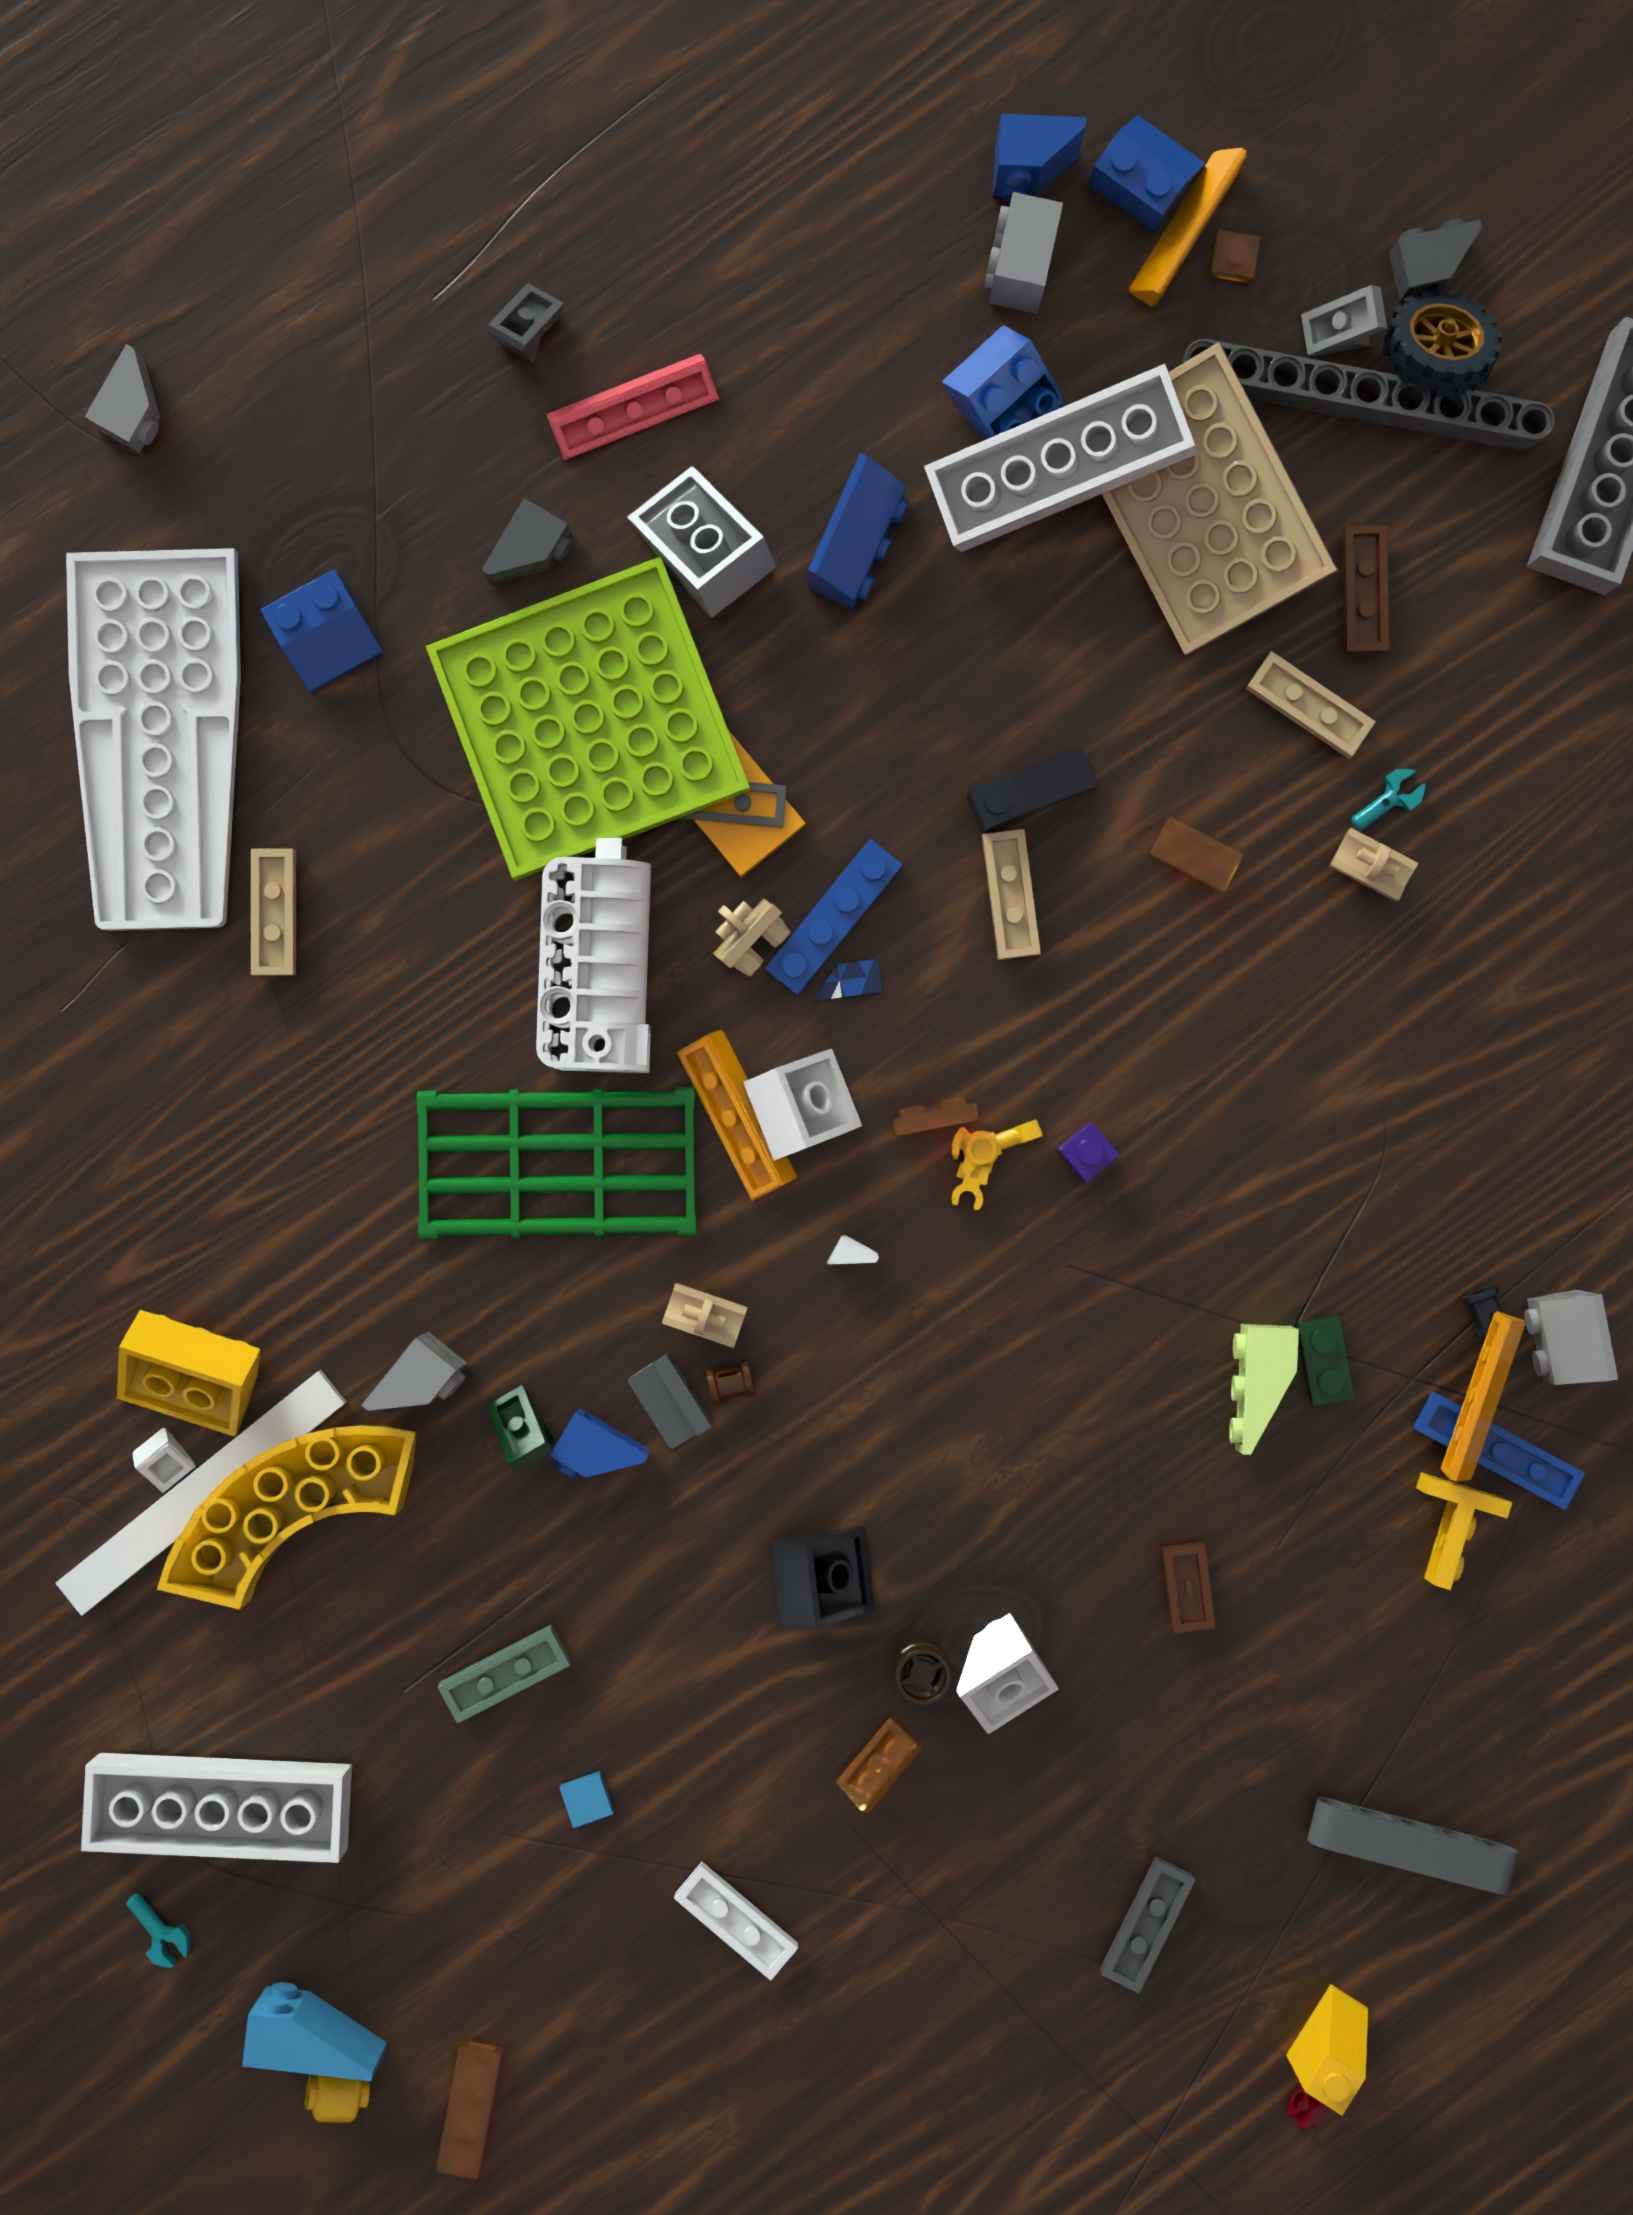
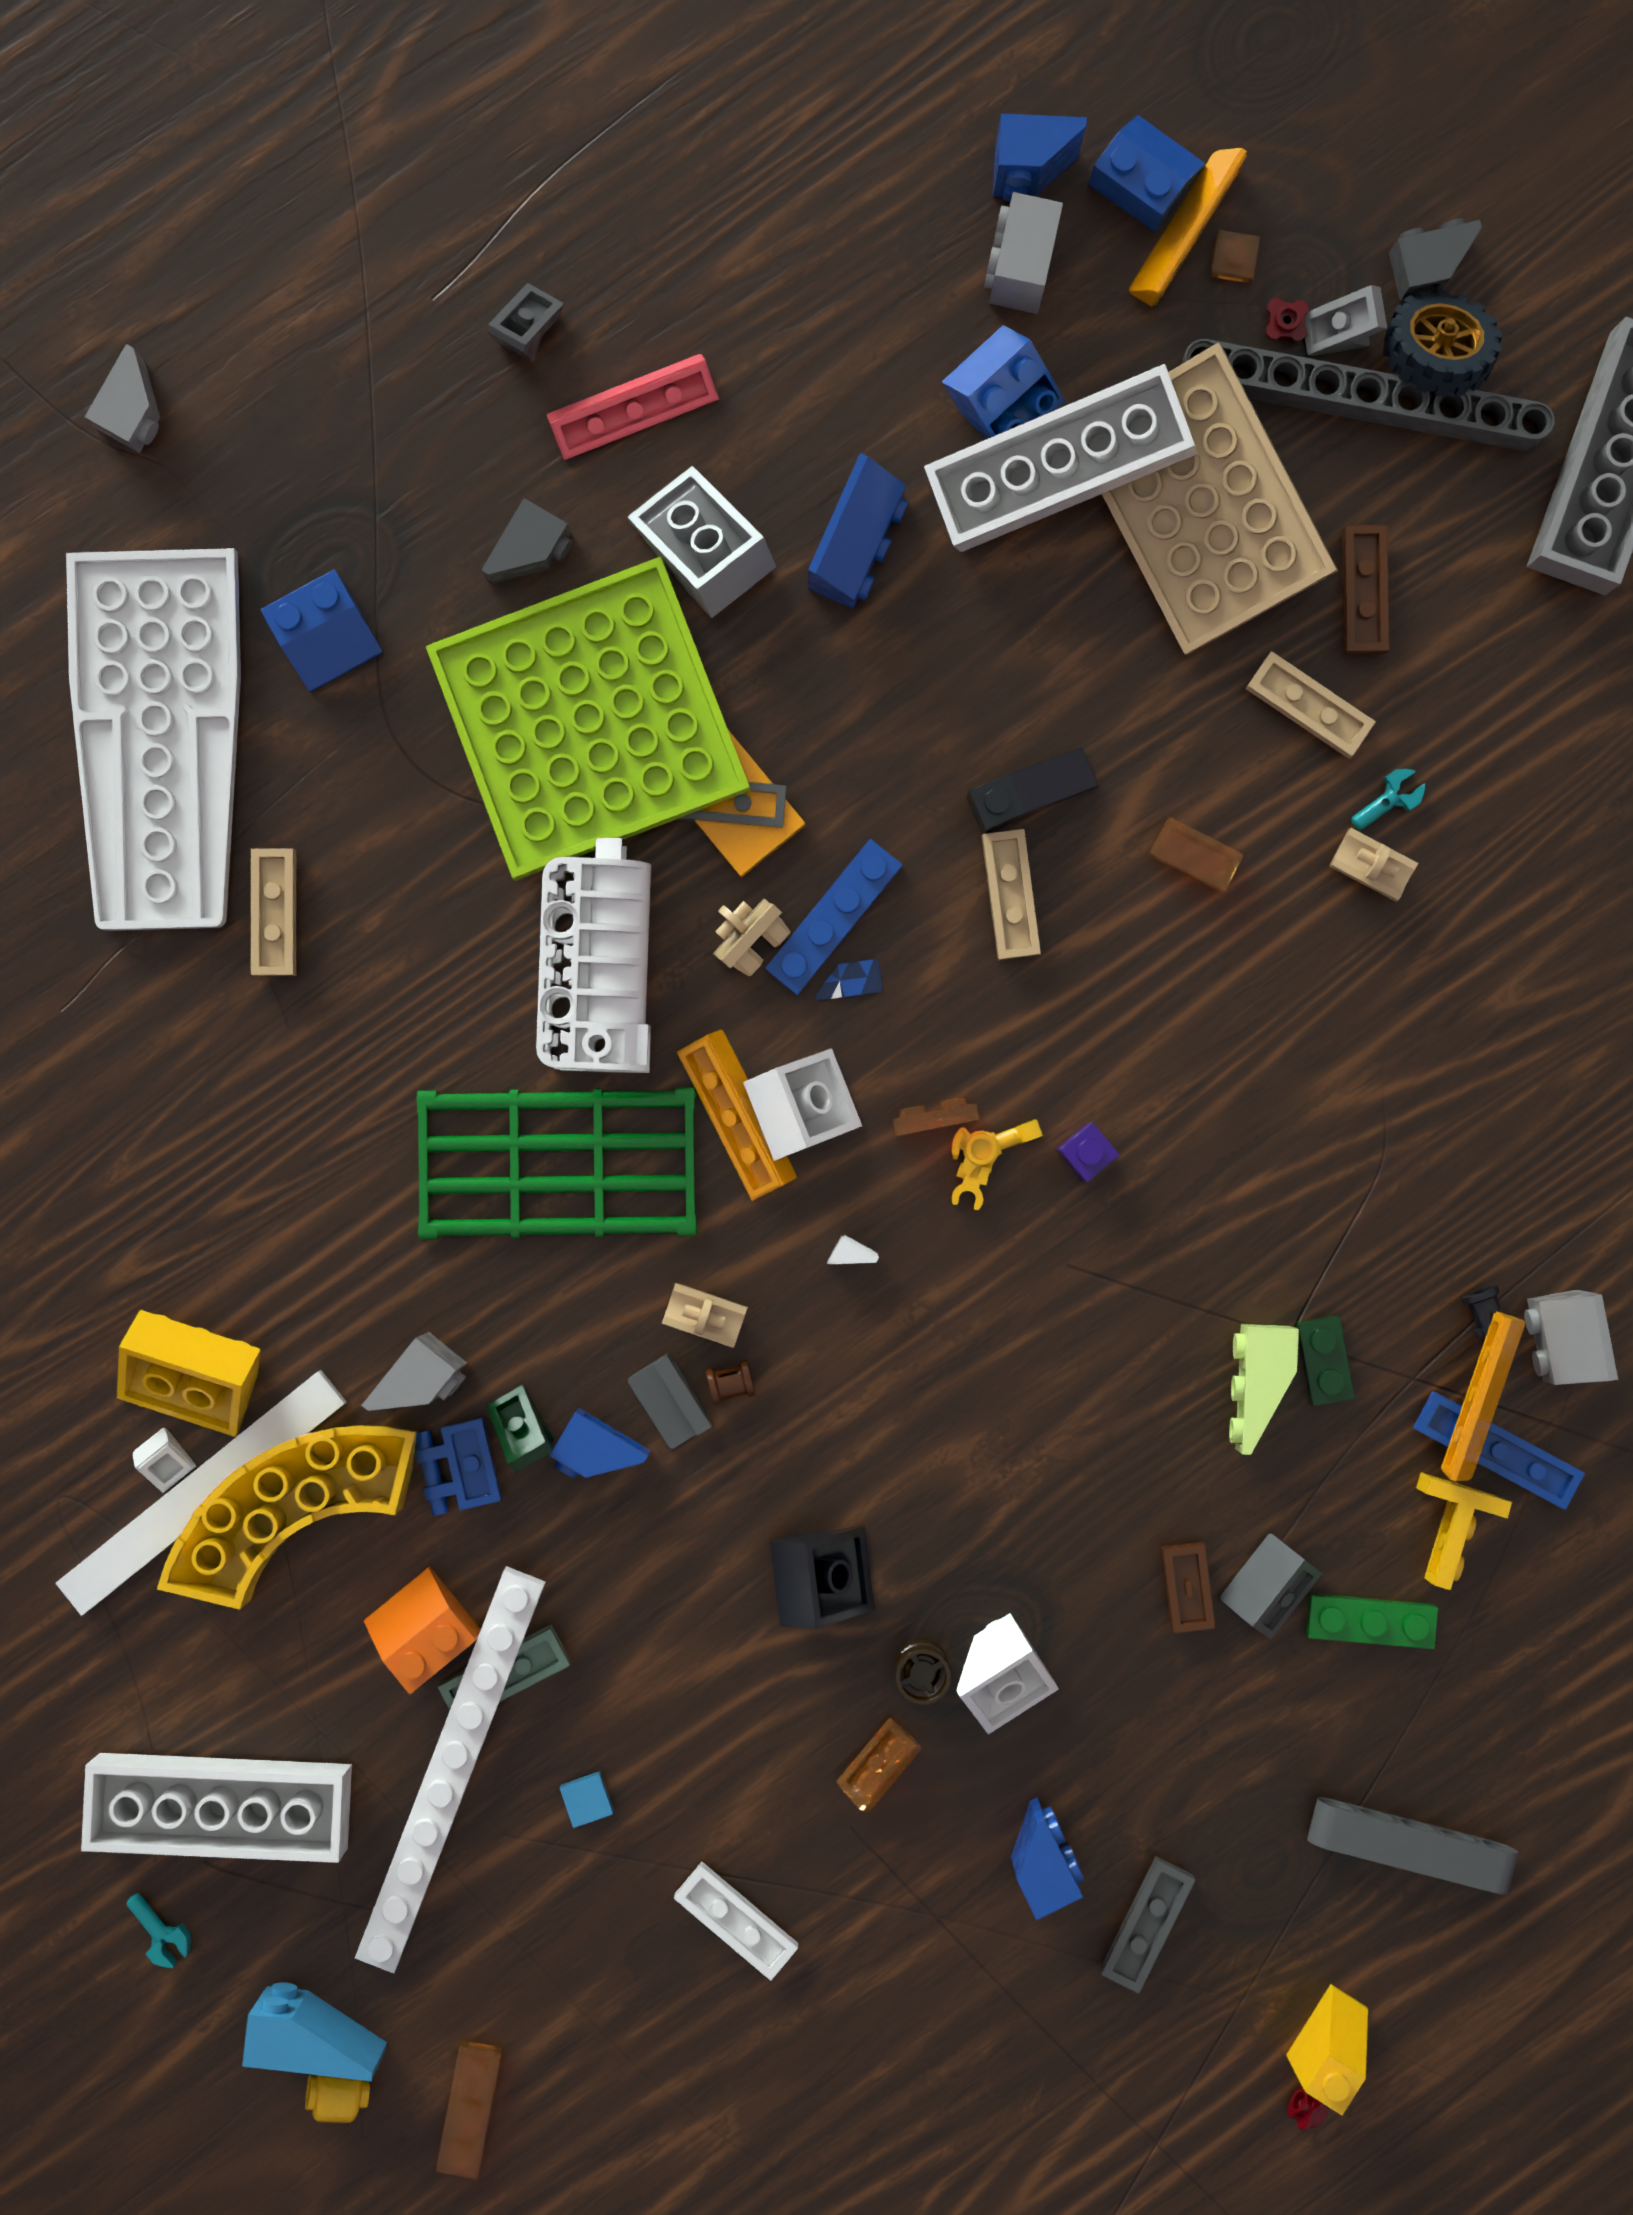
none -> white plate [355,1566,546,1974]
none -> orange slope [364,1566,481,1695]
none -> blue plate [414,1417,503,1516]
none -> blue slope [1011,1797,1085,1920]
none -> dark grey panel [1220,1534,1323,1640]
none -> dark red plate [1265,298,1309,342]
none -> green plate [1305,1593,1438,1649]

